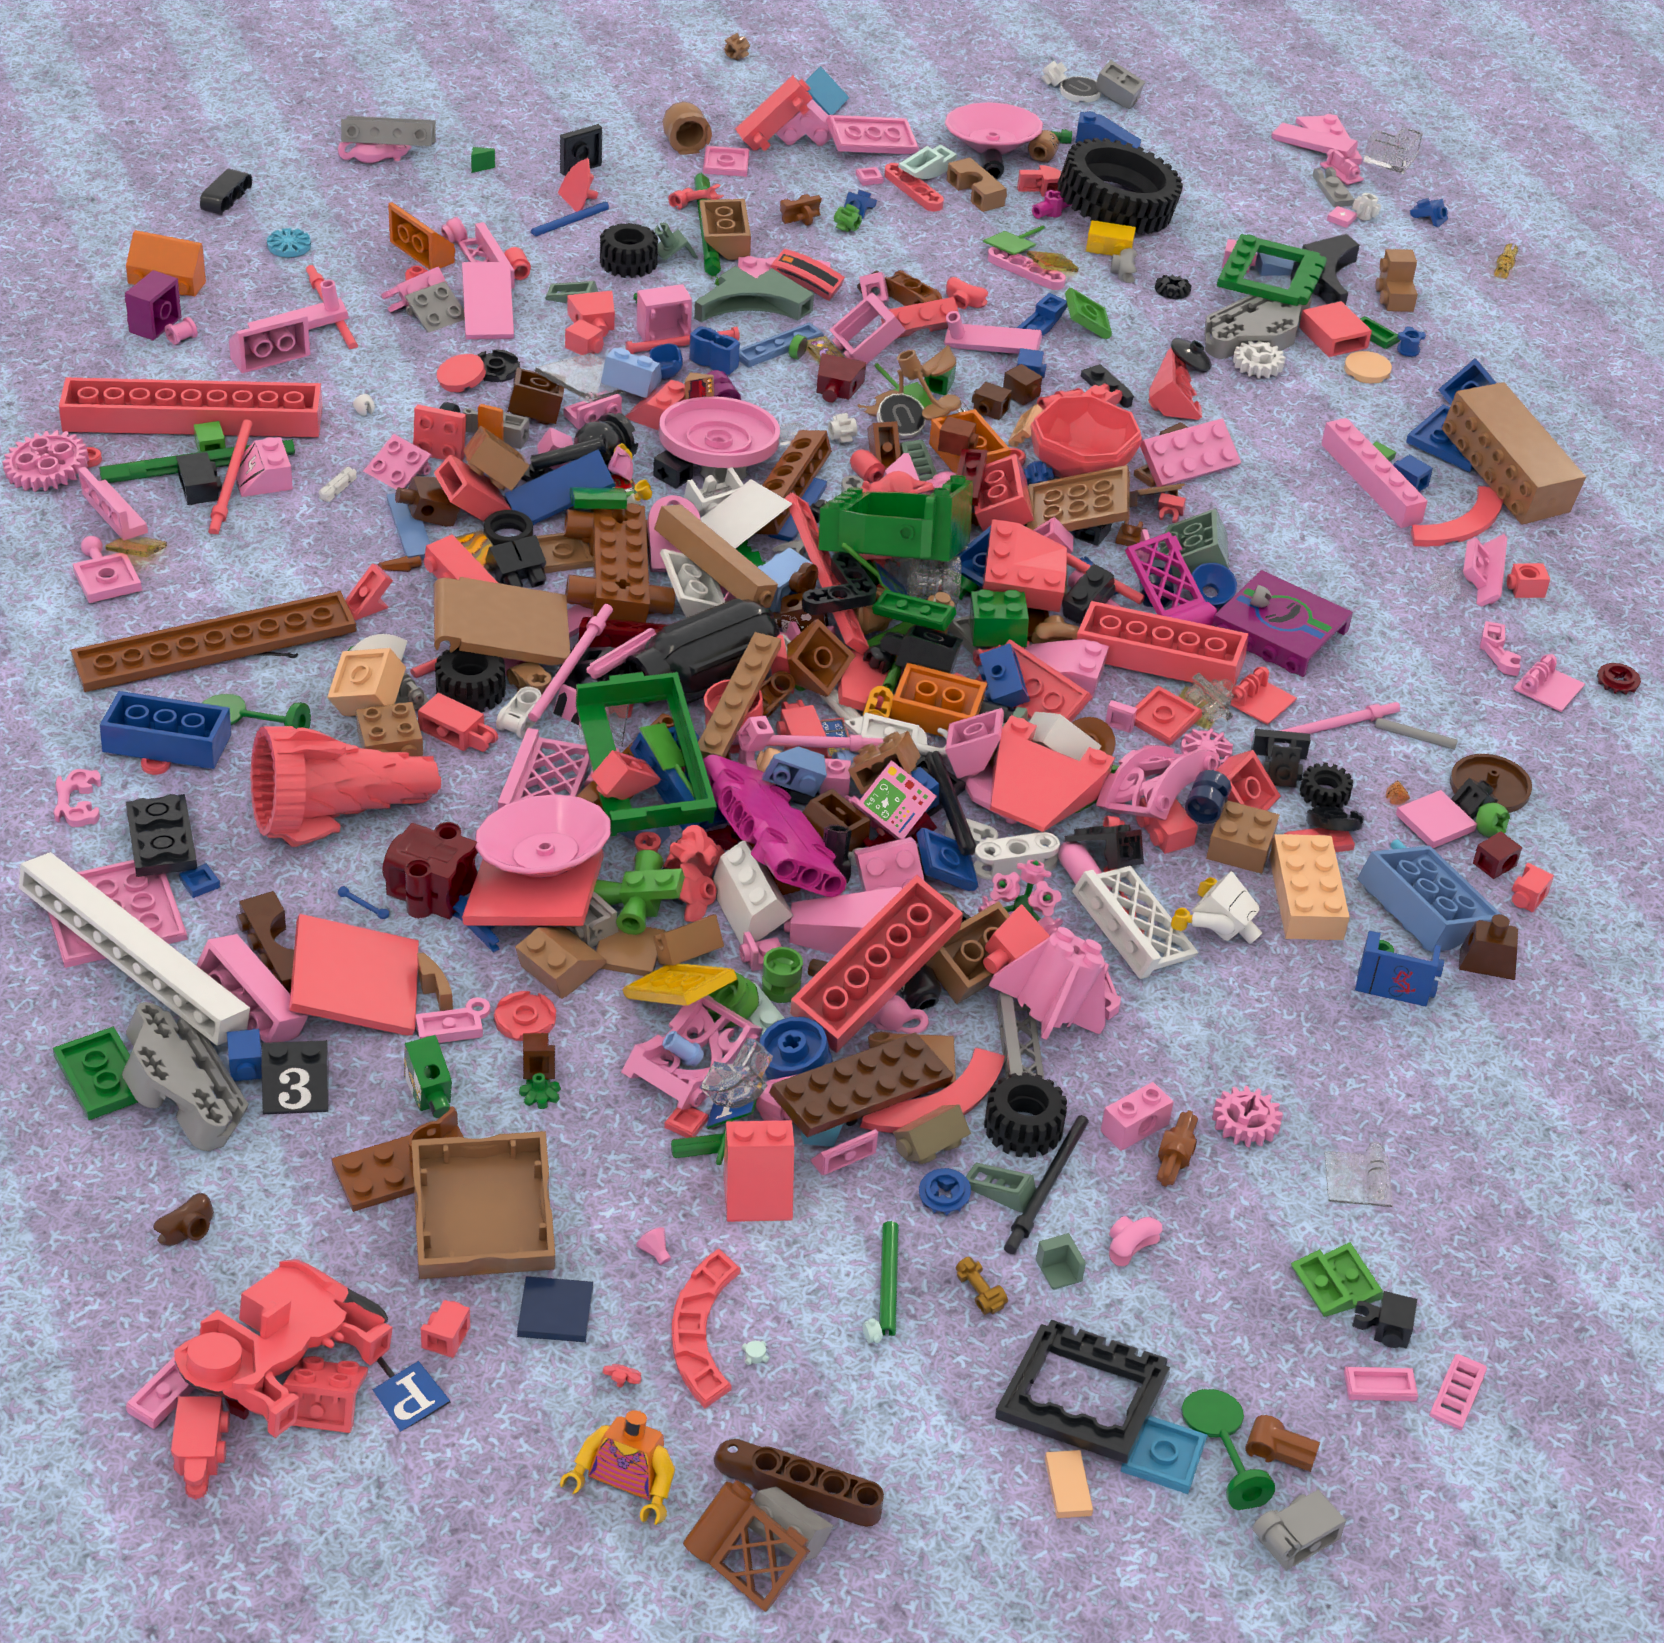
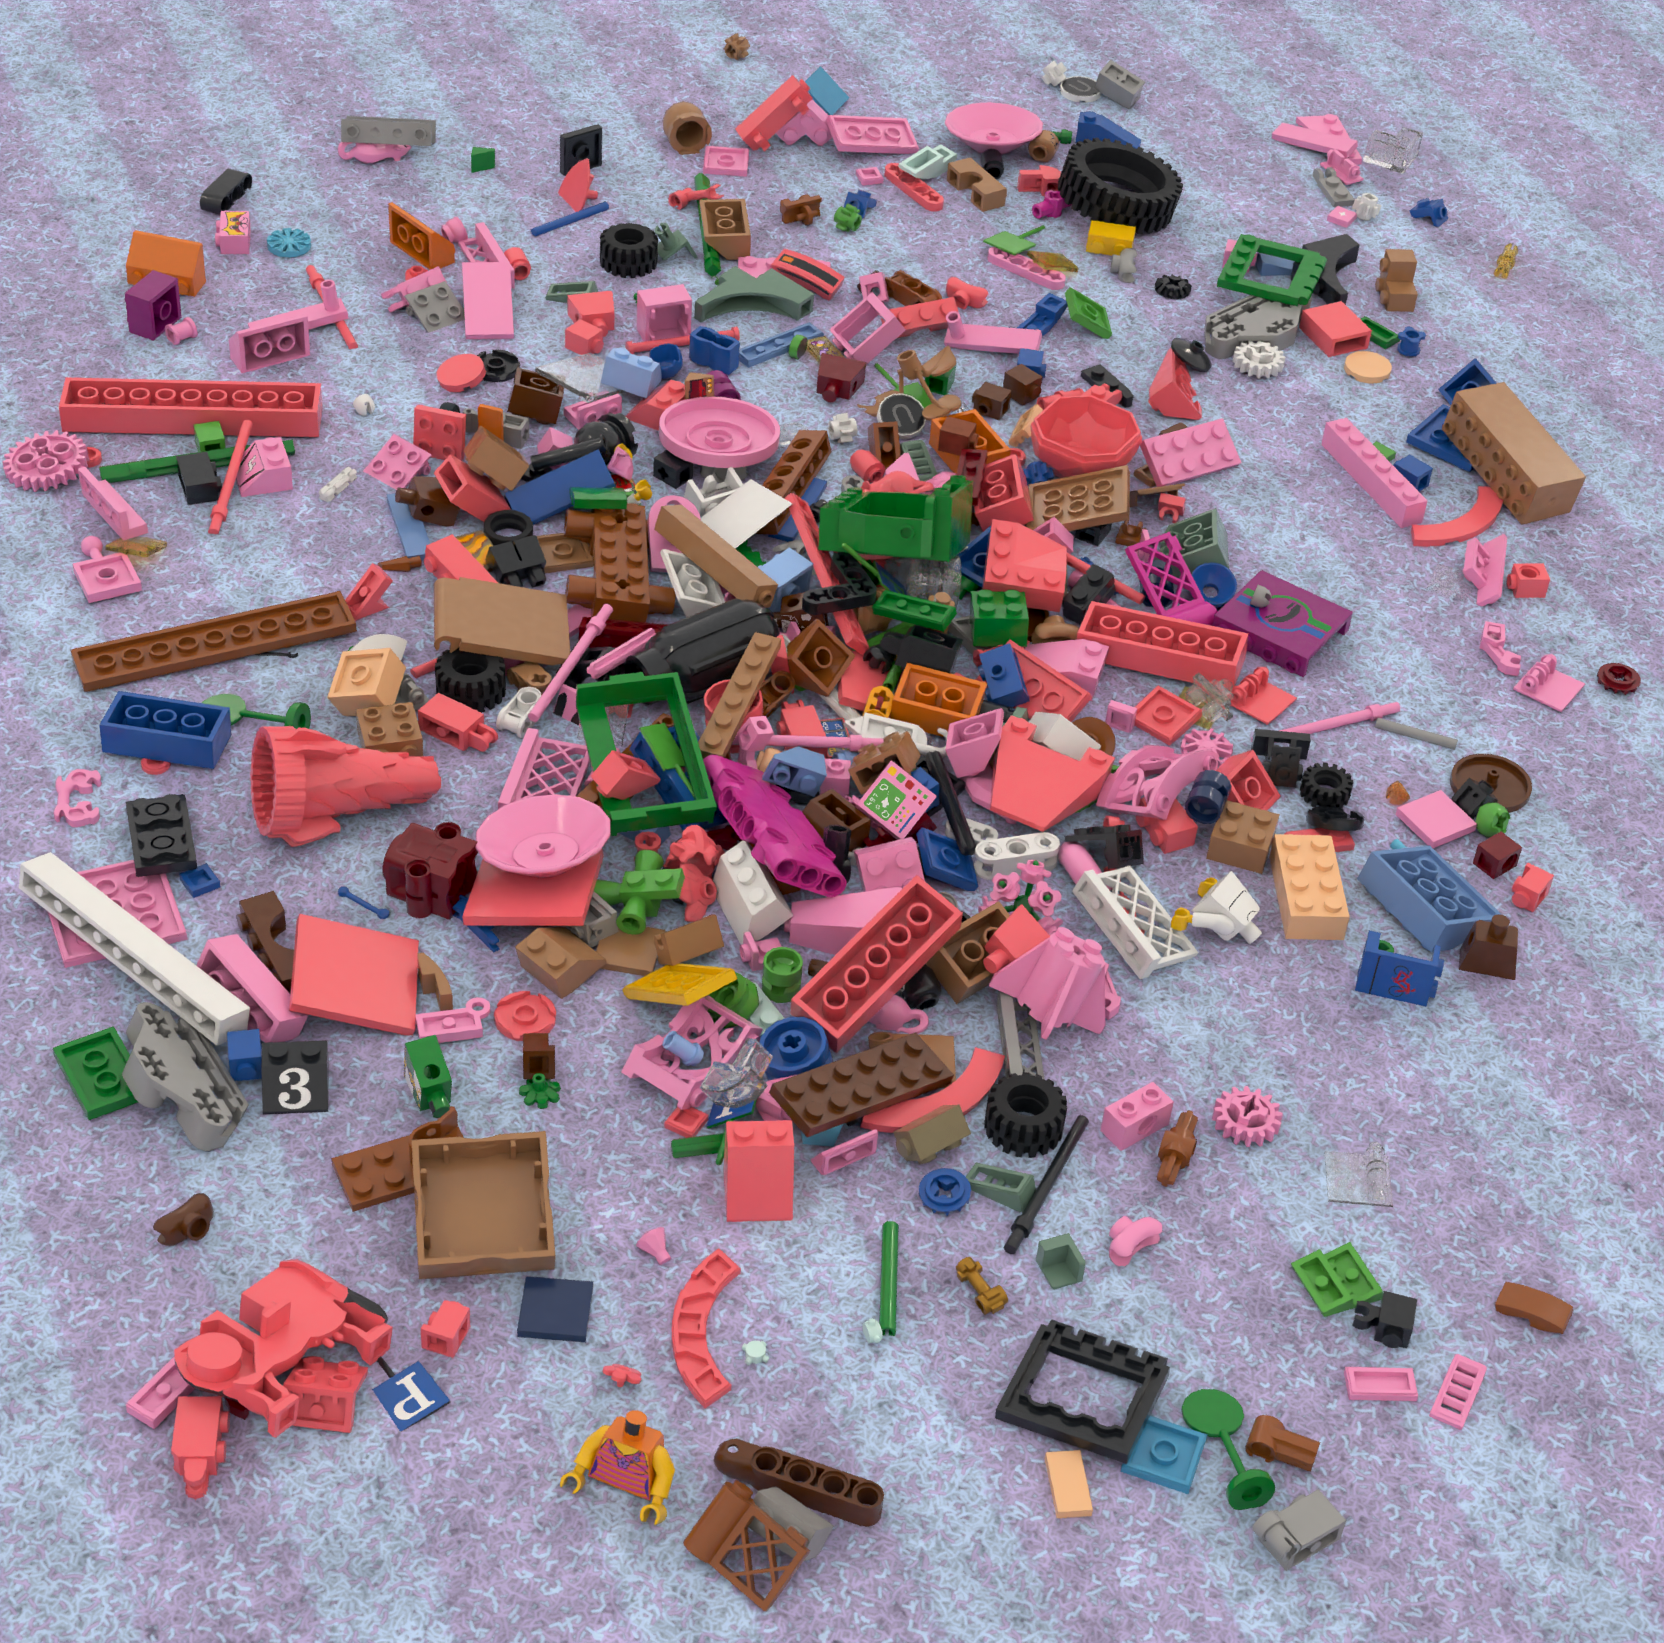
reddish brown tile [789,562,818,593] -> none
none -> bright pink brick [215,211,251,254]
none -> dark orange slope [1495,1282,1574,1334]

